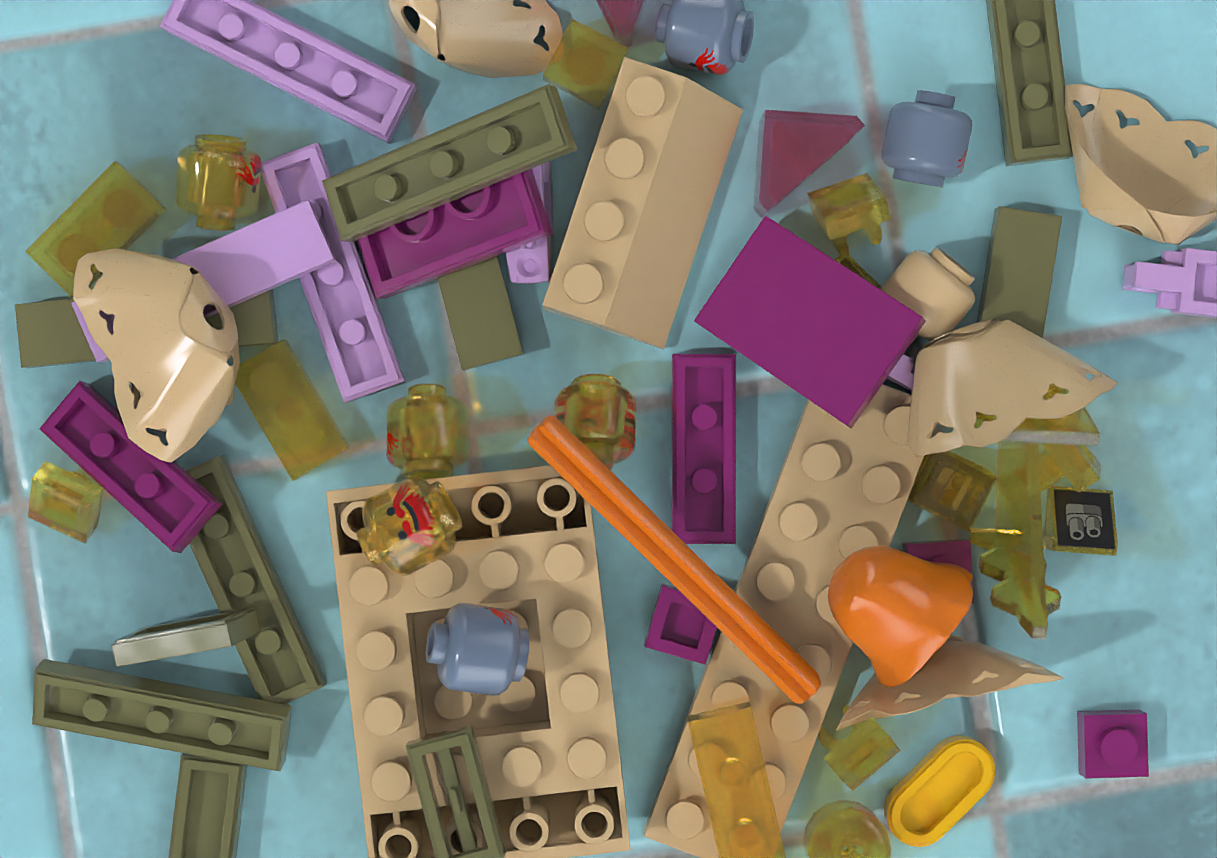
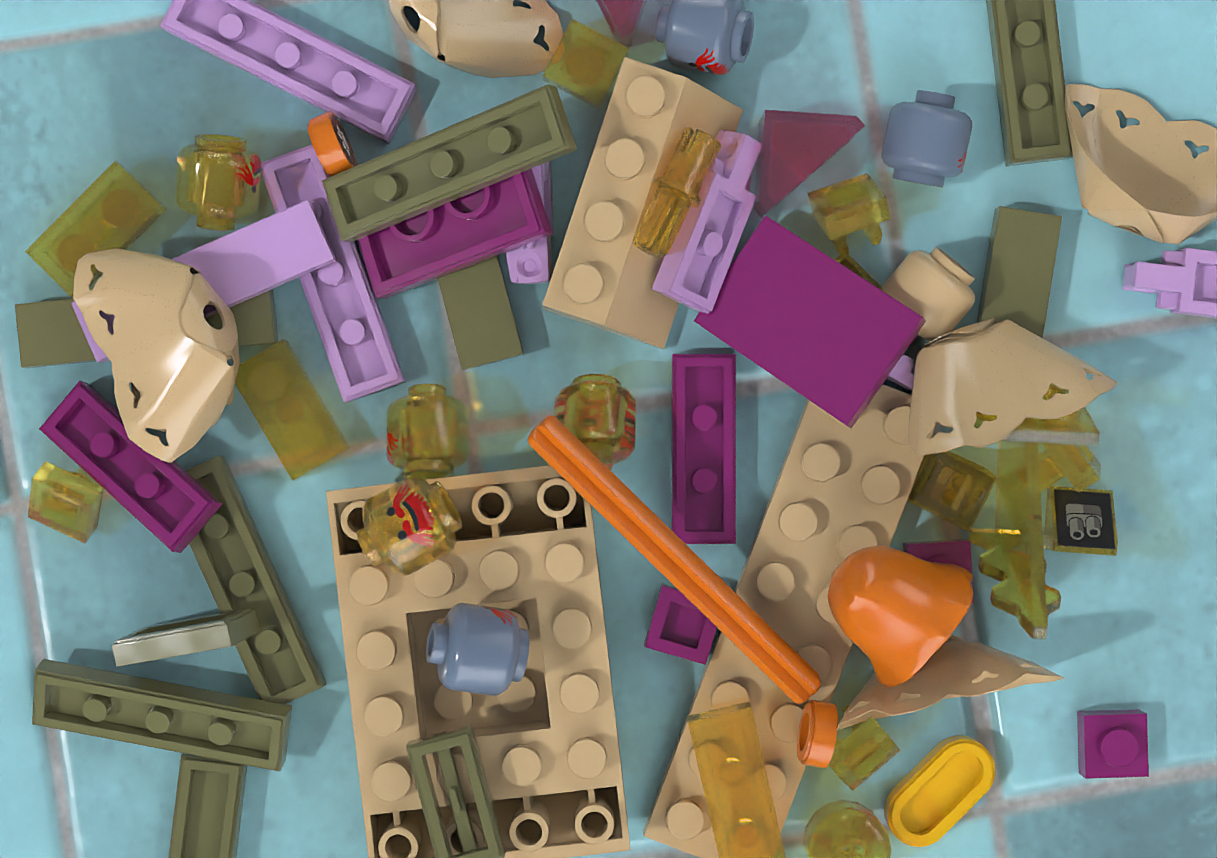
none -> orange tile [307,111,357,177]
none -> clear yellow axle [634,127,722,258]
none -> lavender hinge [652,130,762,314]
none -> orange tile [797,700,838,768]

